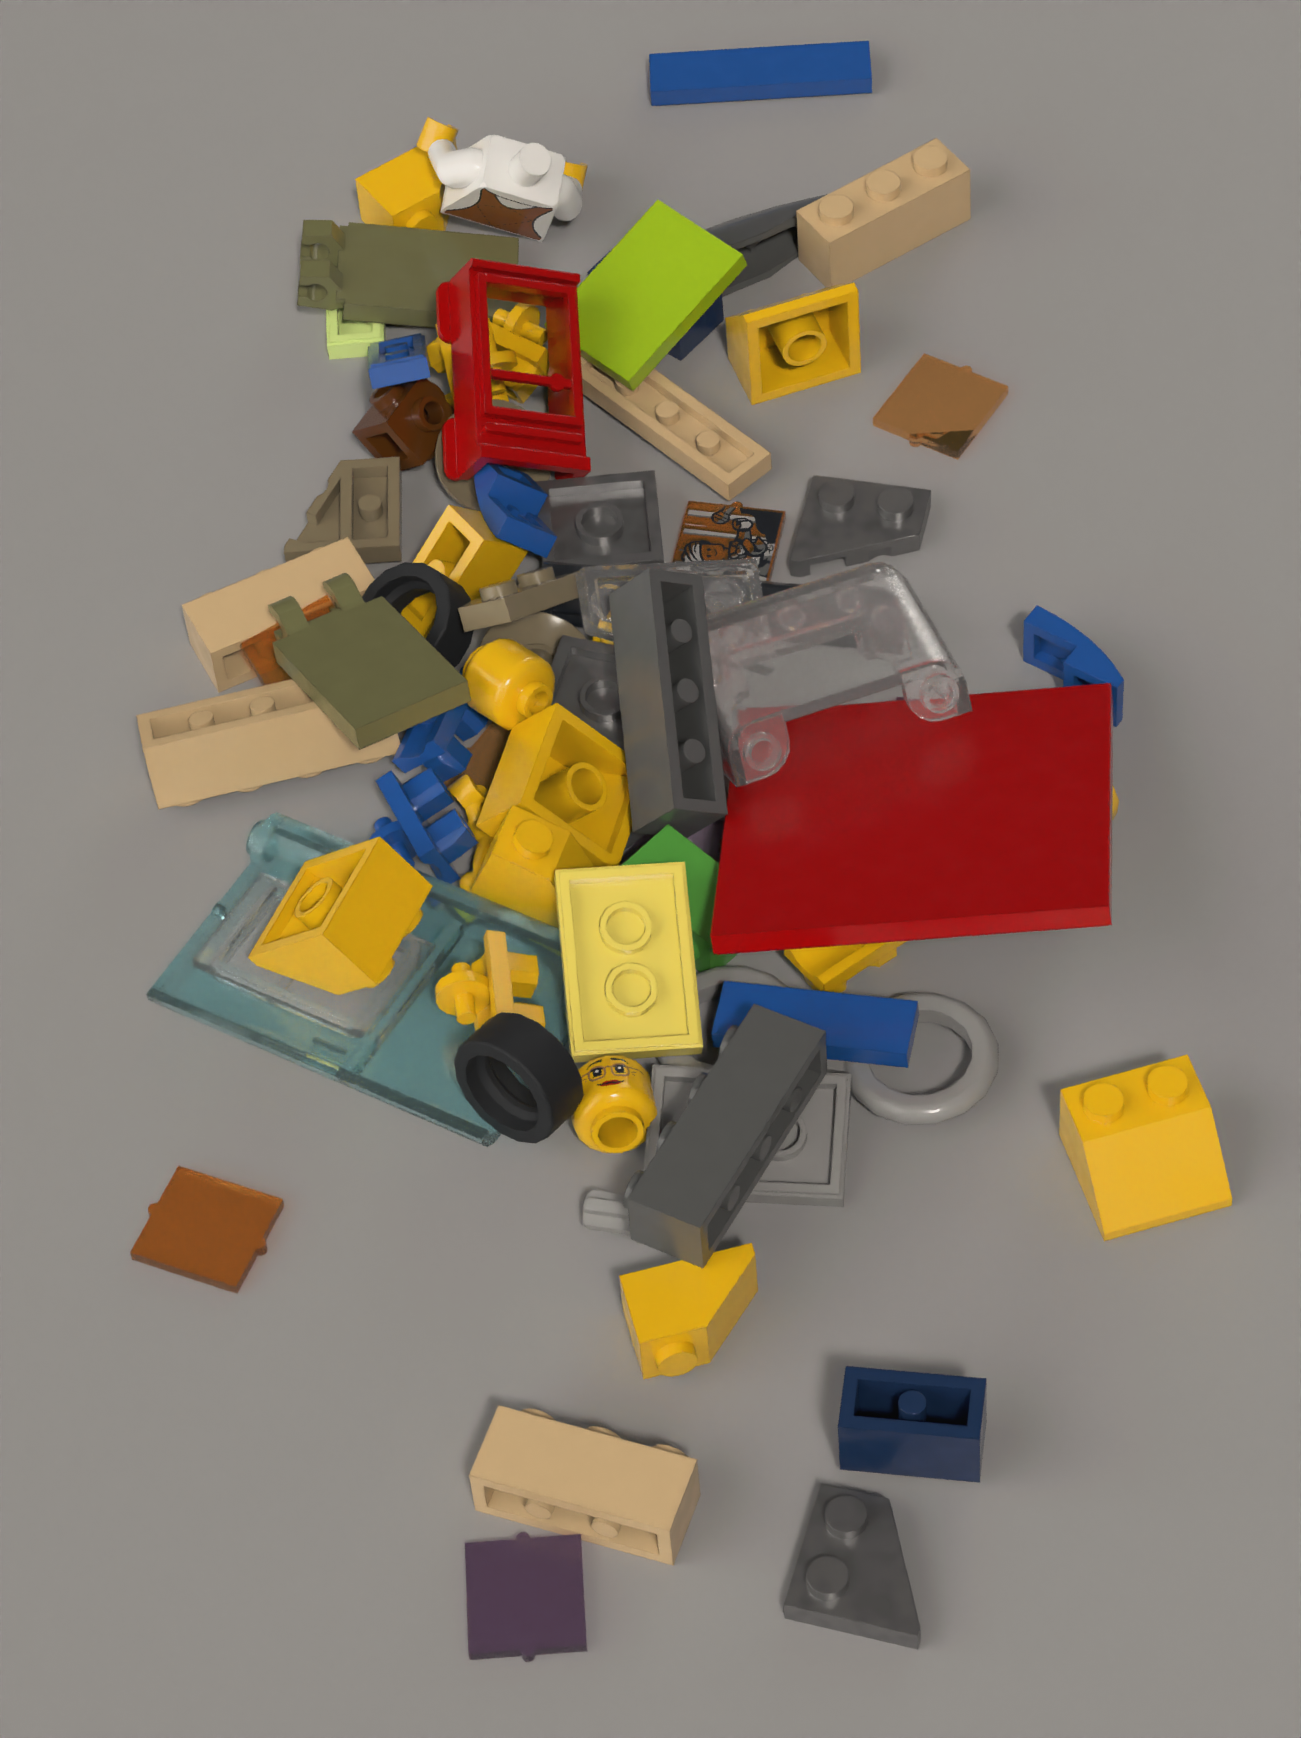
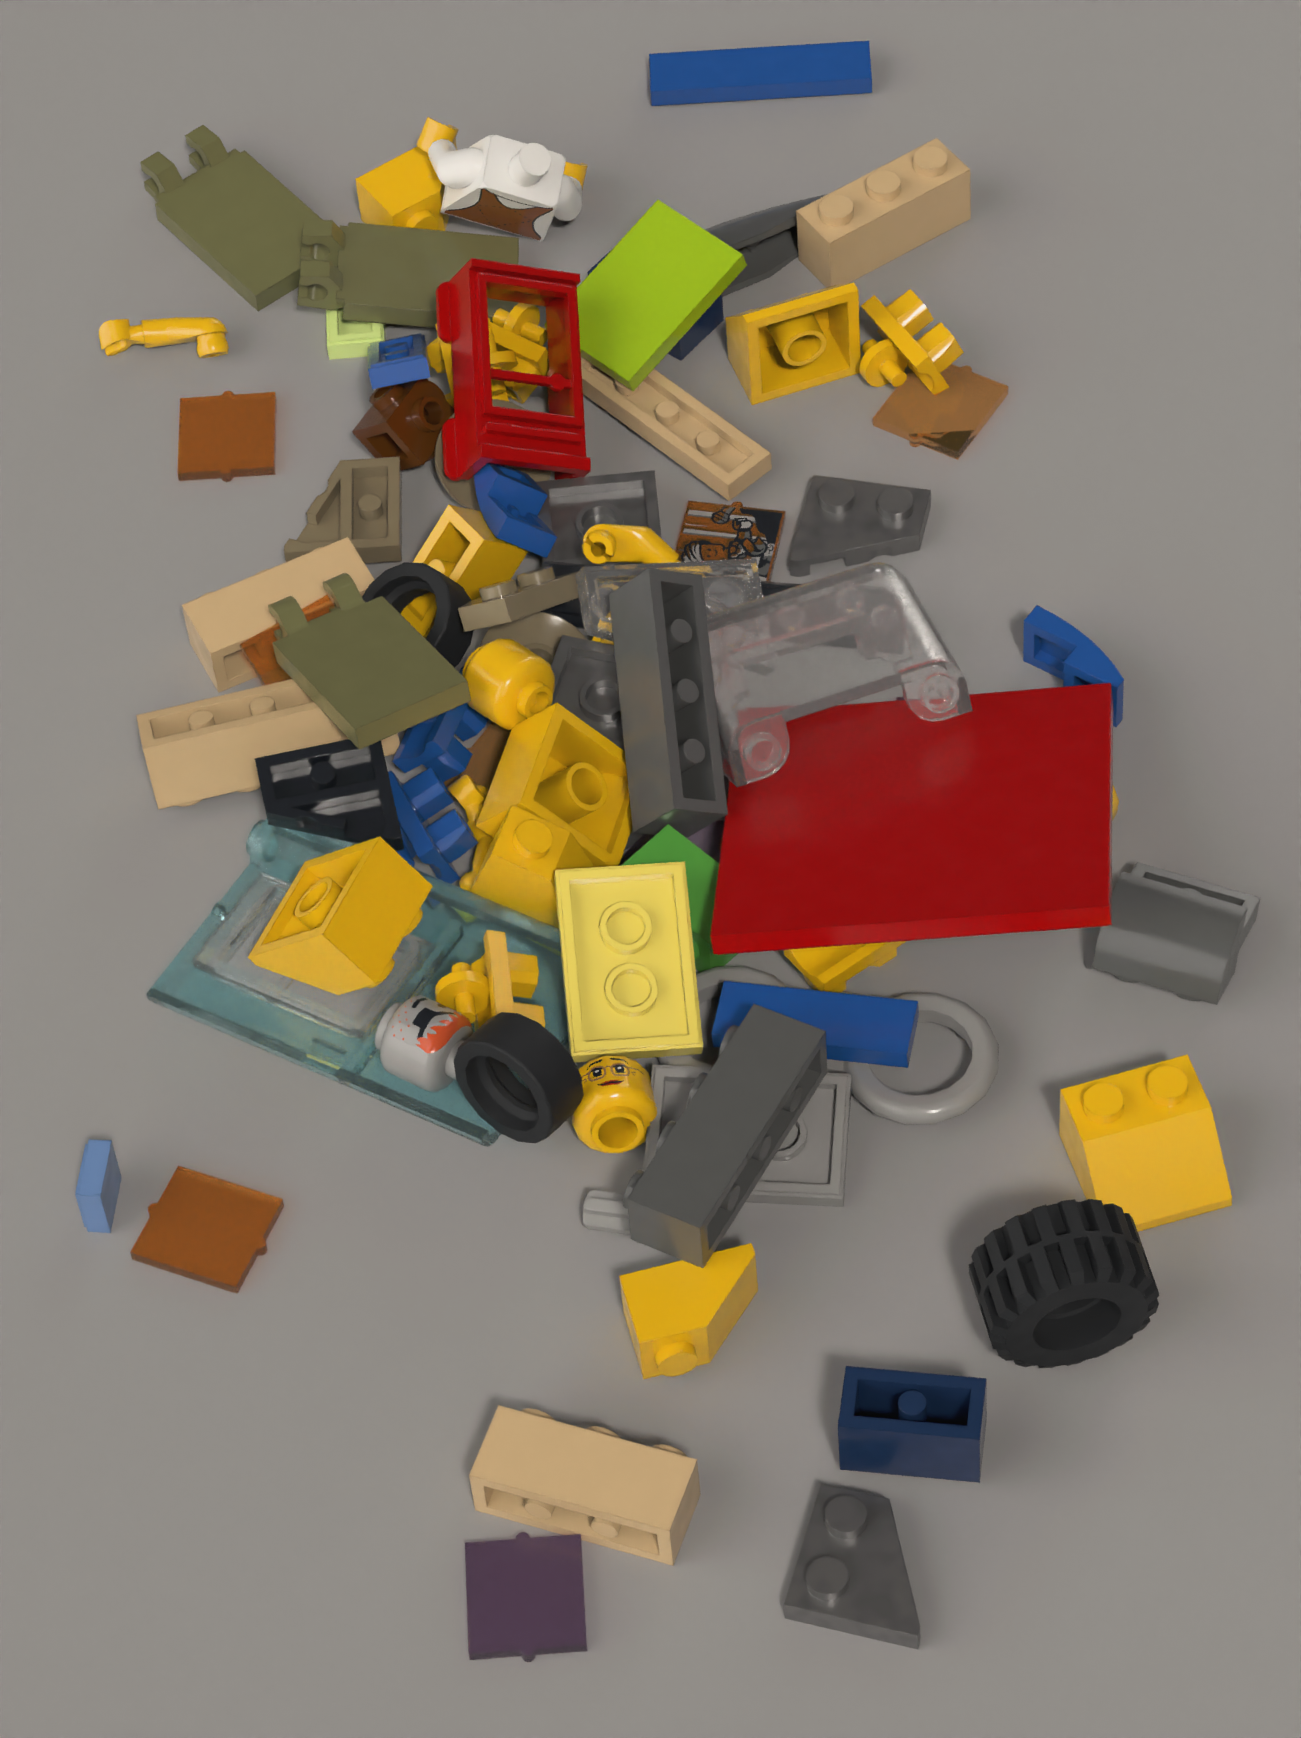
none -> medium blue tile [75,1139,122,1233]
none -> yellow arm [99,317,229,358]
none -> olive tile [140,125,323,311]
none -> clear orange piece [177,391,277,482]
none -> black wing [255,739,404,851]
none -> light grey head [375,995,473,1093]
none -> yellow arm [582,523,709,576]
none -> yellow hips [859,289,964,398]
none -> black tyre [969,1199,1159,1368]
none -> dark grey brick [1092,862,1260,1005]

